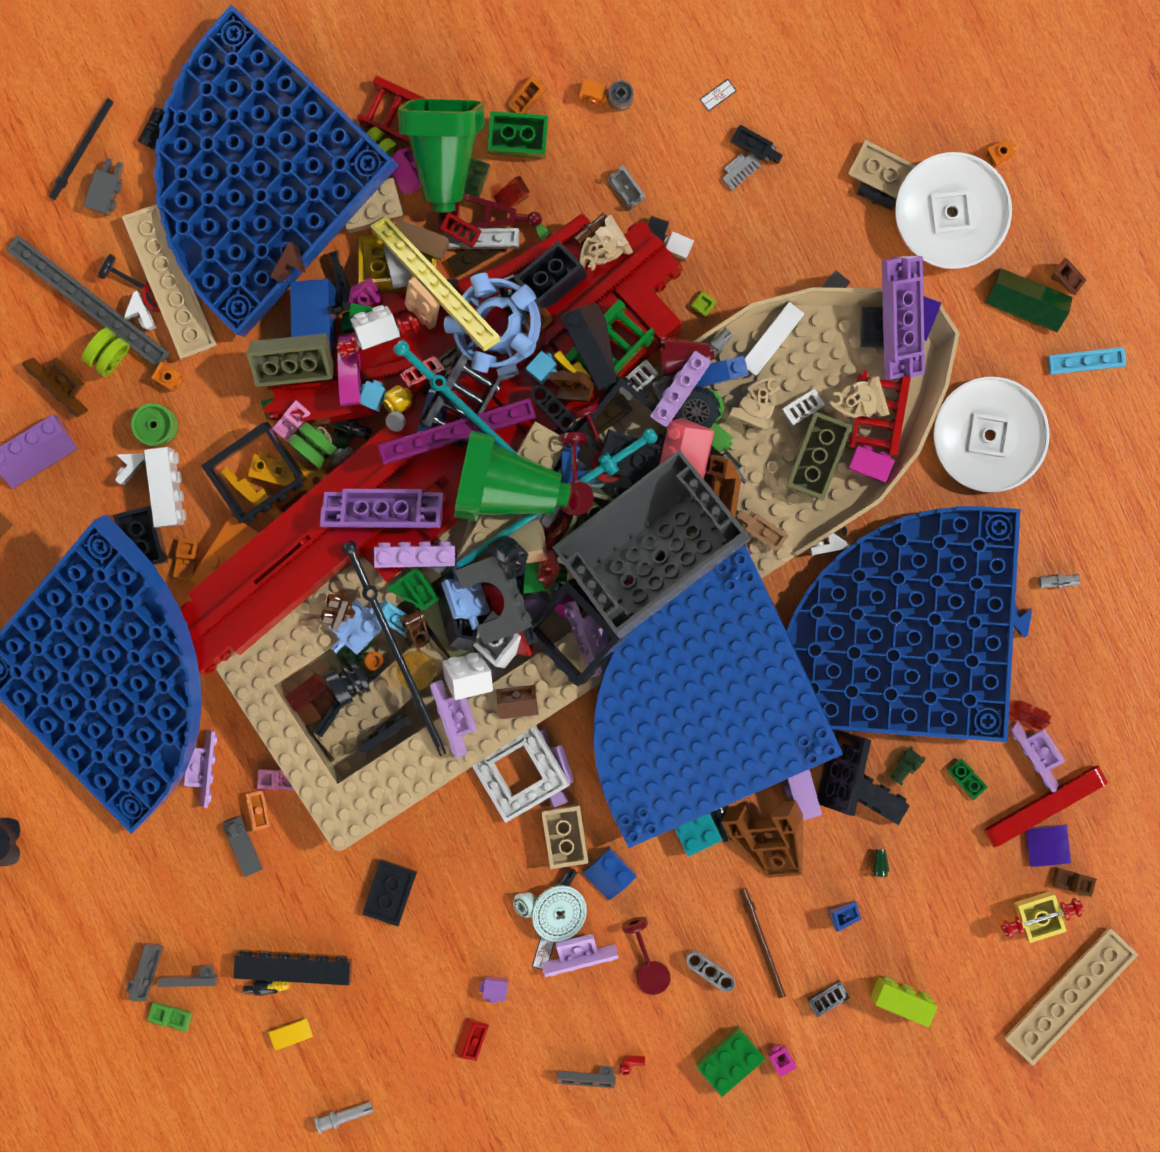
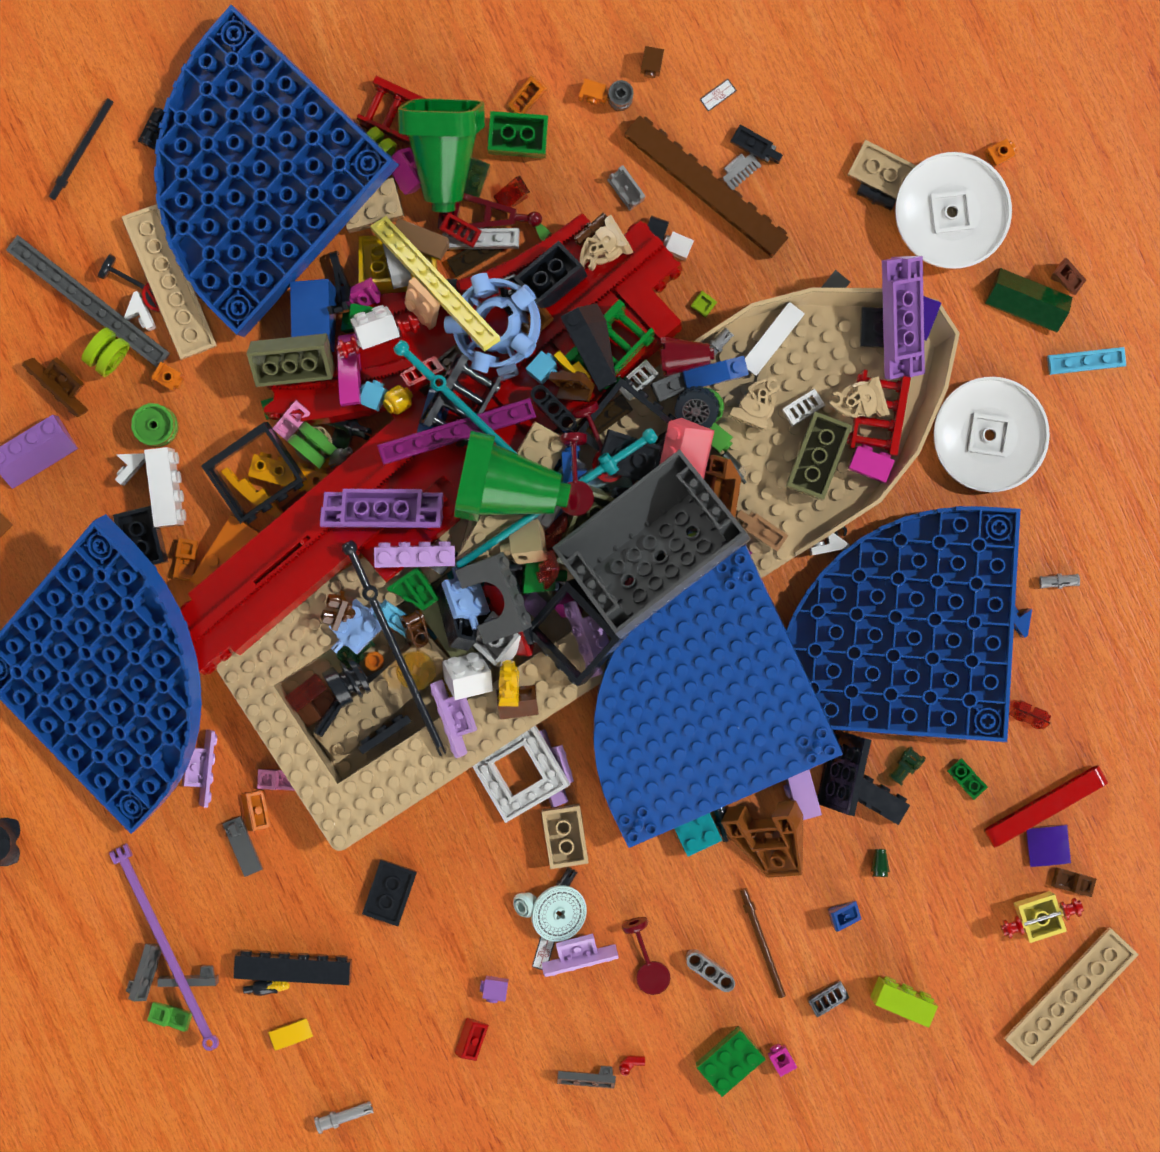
dark grey hinge [84,158,124,216] -> none
copper slope [270,242,305,283] -> none
light grey tile [385,411,406,431] -> none
black piece [486,536,529,579] -> none
blue slope [582,846,637,900] -> none
lavender bracket [651,351,711,427] -> none
lavender bracket [1011,721,1065,792] -> none
none -> medium lavender hinge [109,843,219,1051]
none -> yellow piece [499,660,519,706]
none -> reddish brown brick [625,115,789,258]
none -> reddish brown brick [641,46,664,78]

